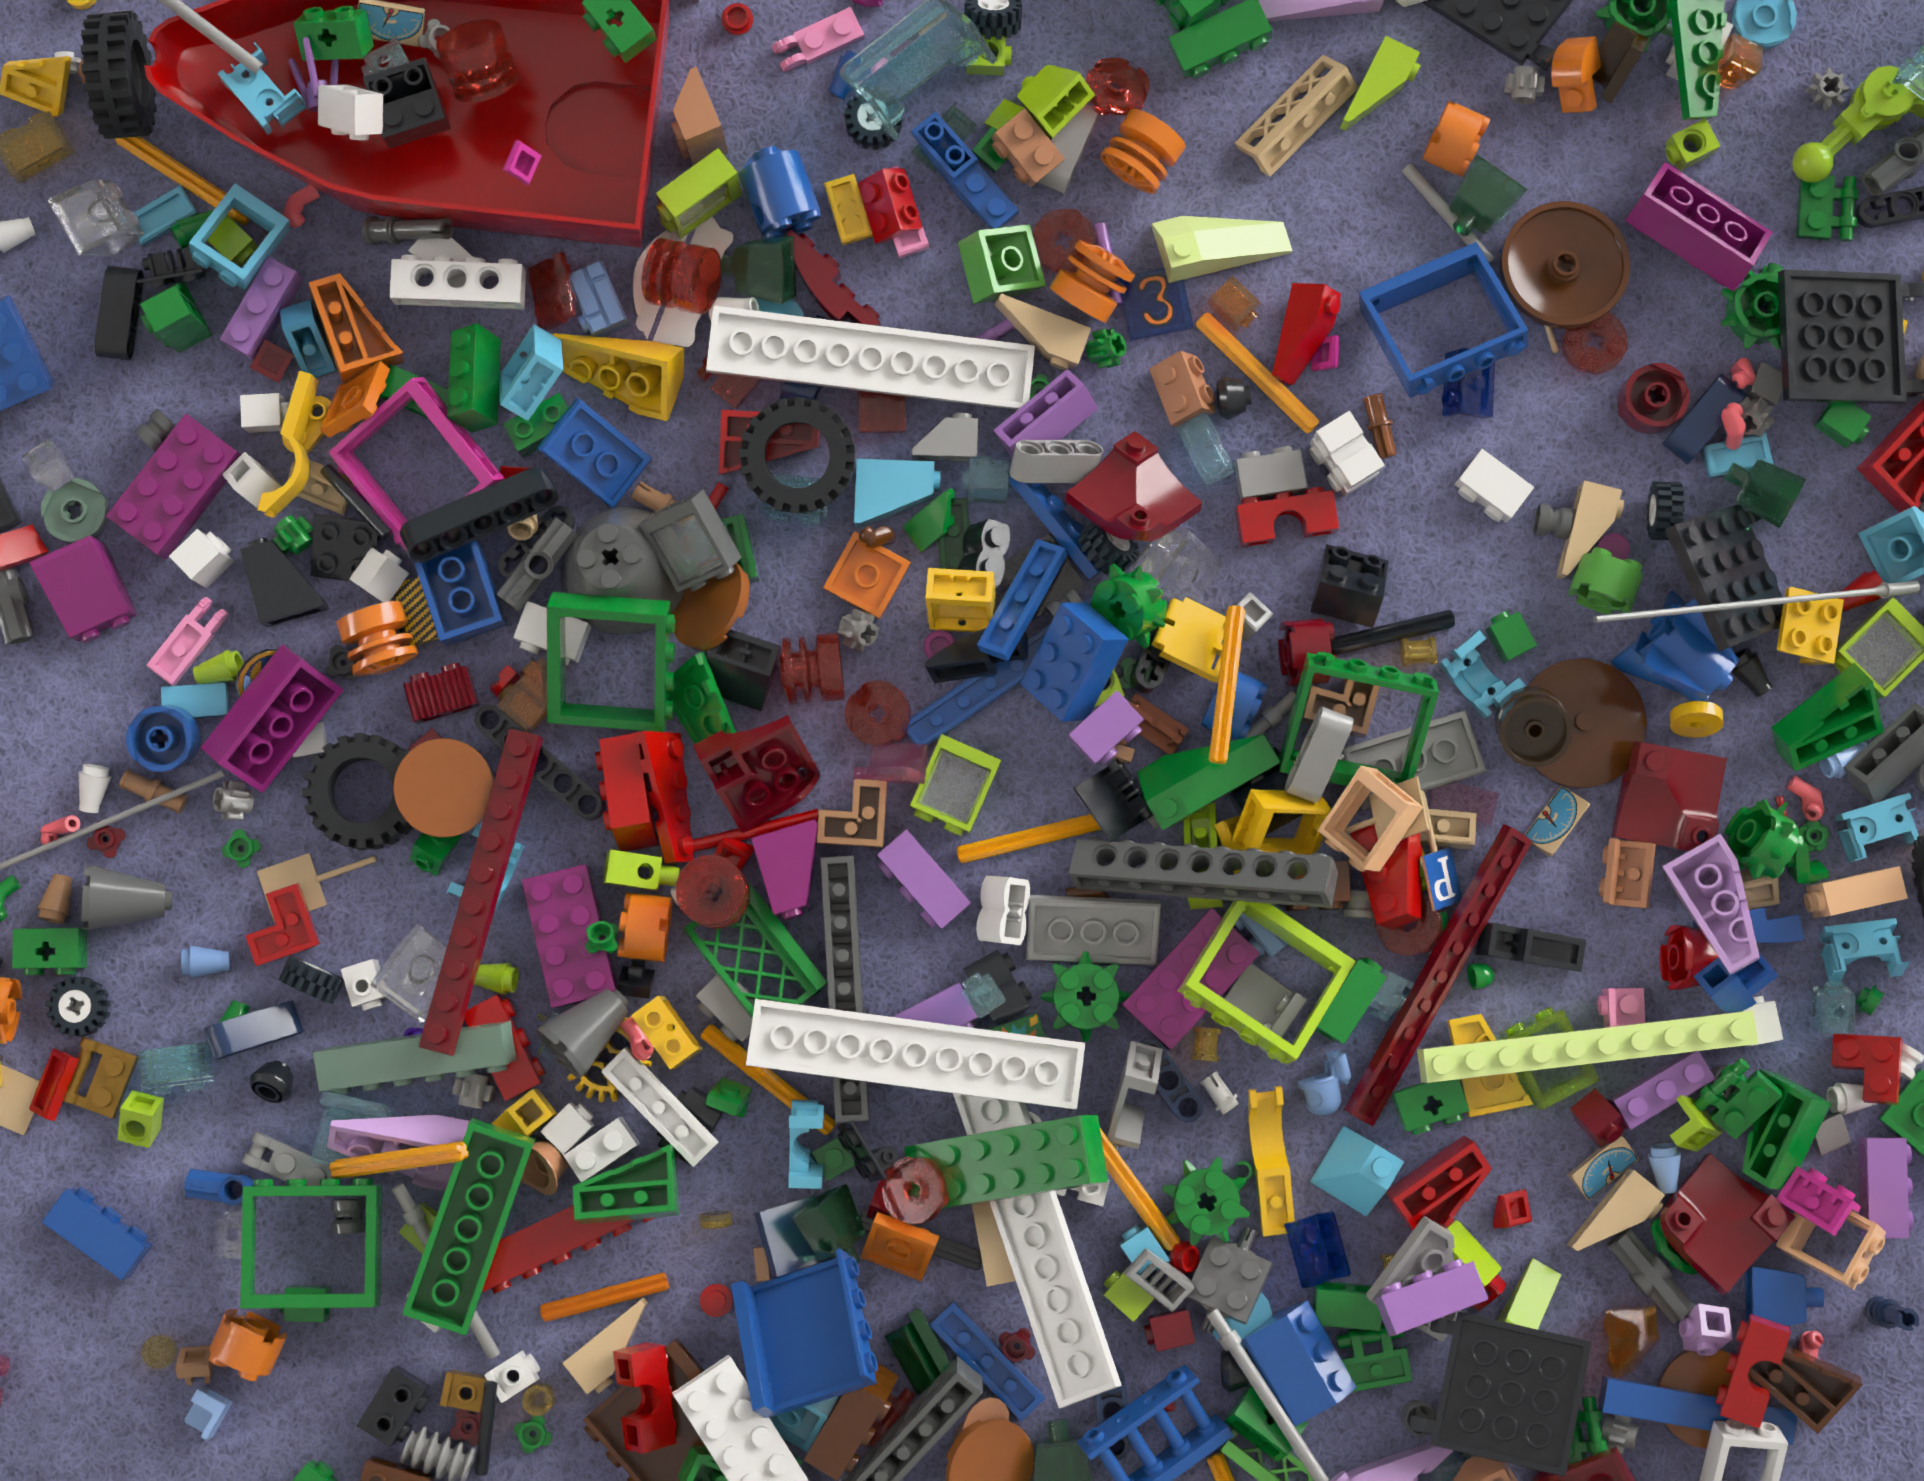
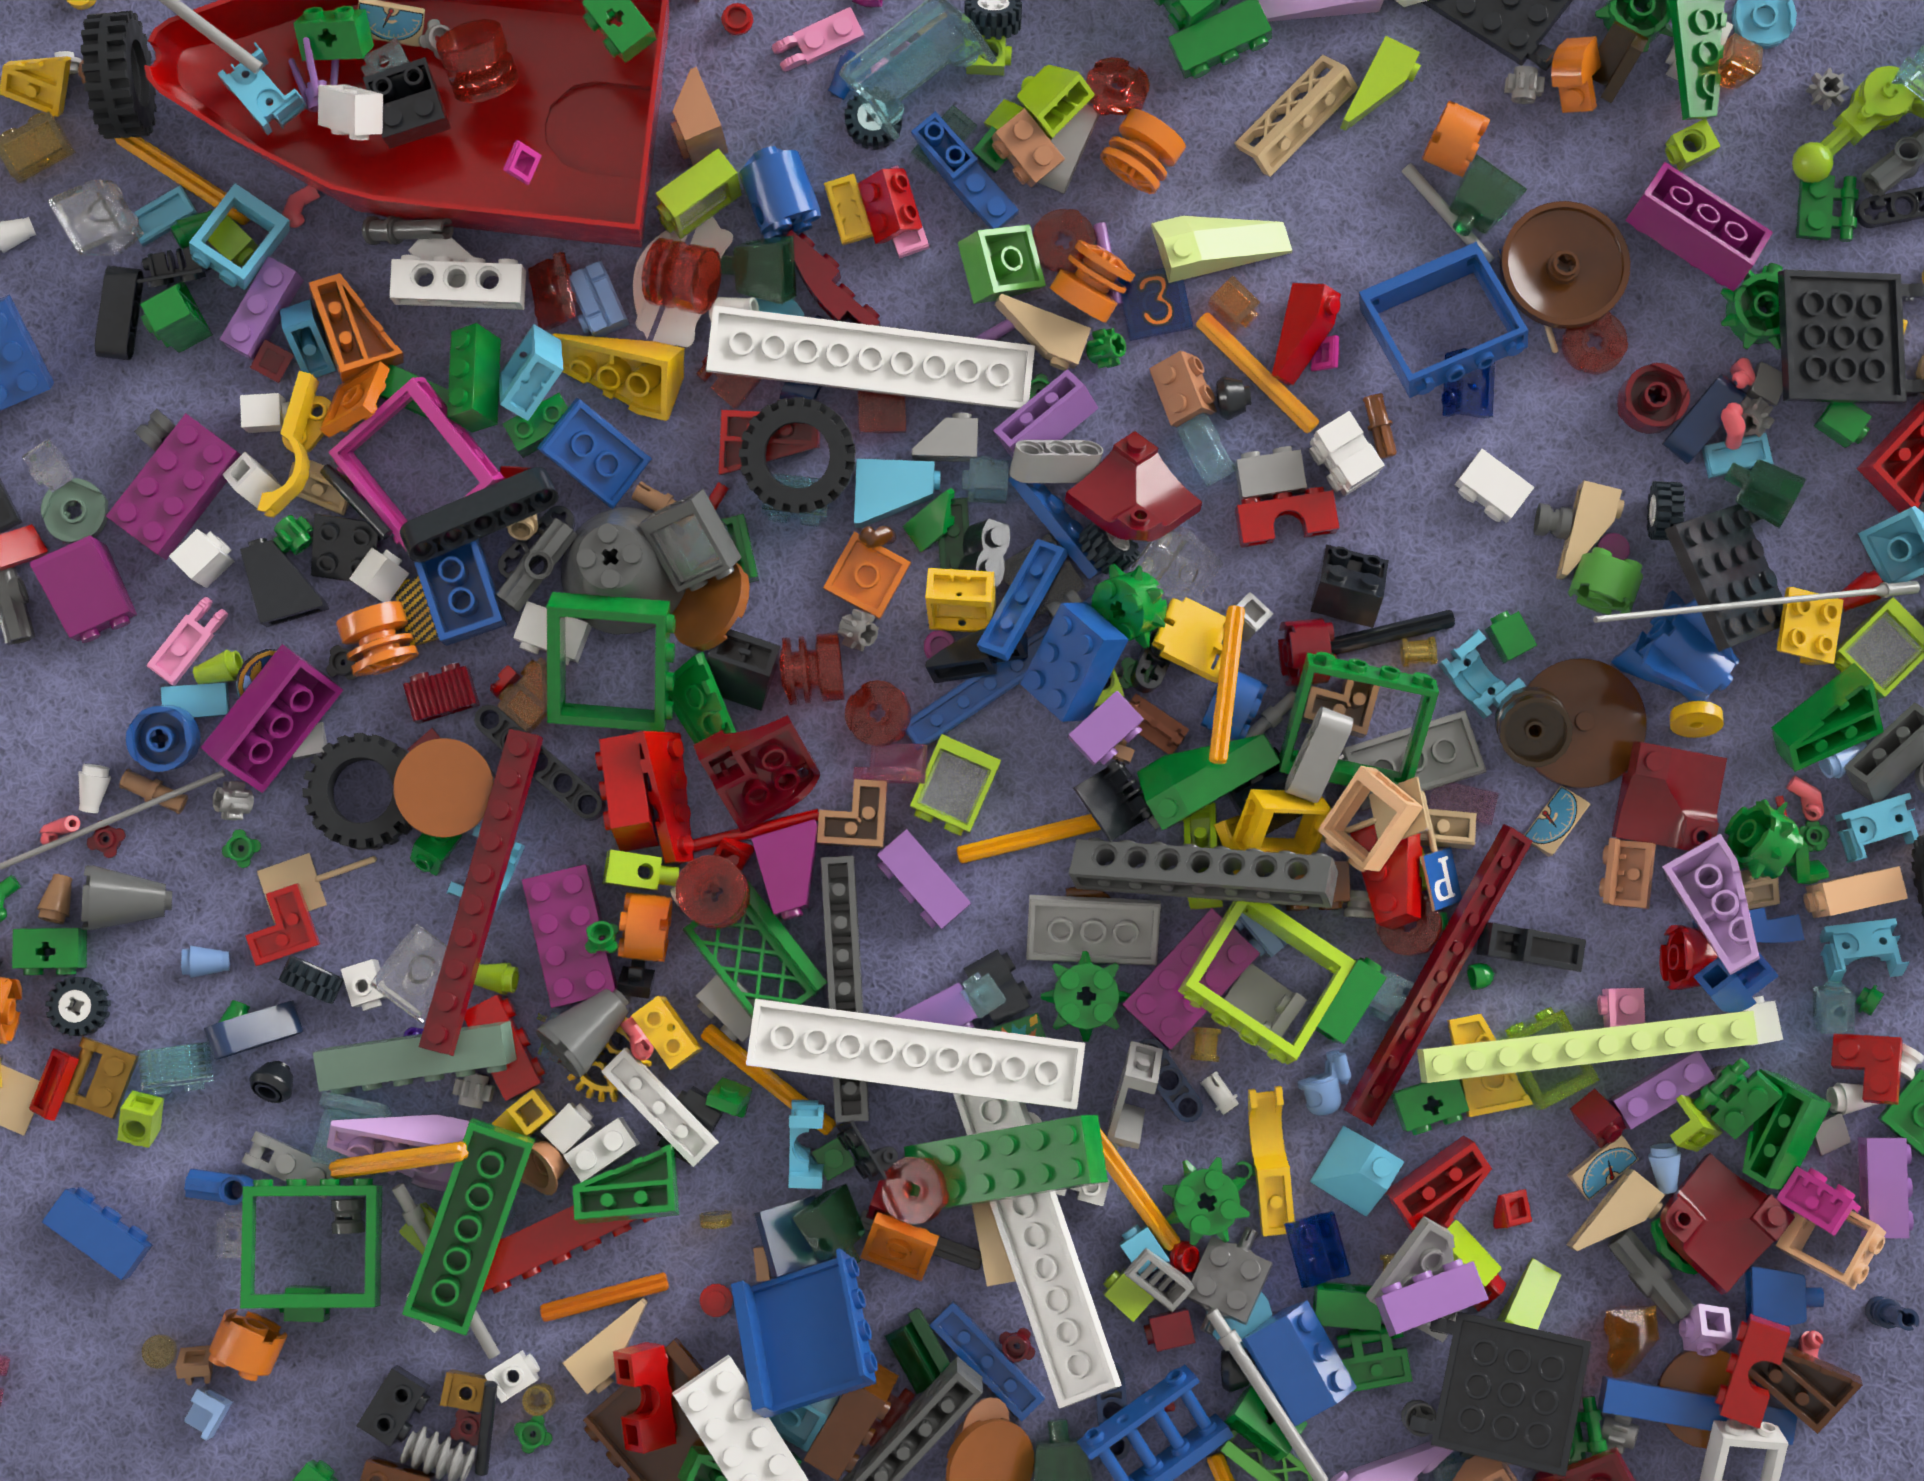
white brick [976,875,1030,945] -> none
black cone [1731,647,1773,697] -> none

